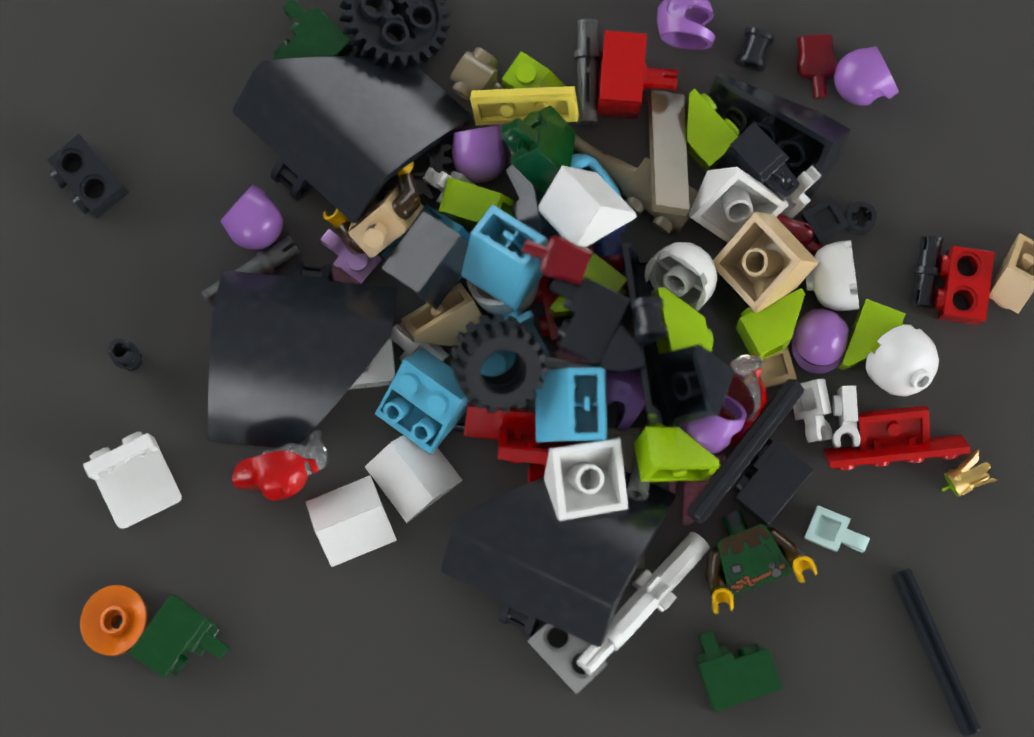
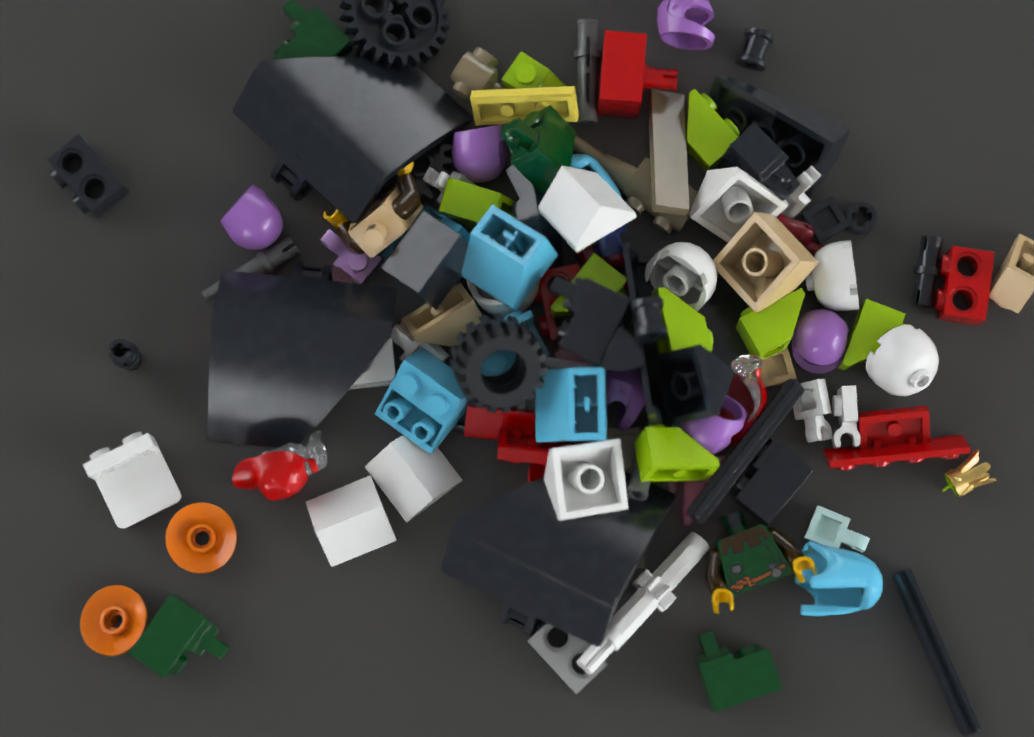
dark red piece [521,235,592,286] -> none
dark red piece [796,34,838,100] -> none
medium lavender helmet [834,46,899,106] -> none
none -> orange dish [165,502,237,574]
none -> medium azure hair [794,541,883,617]

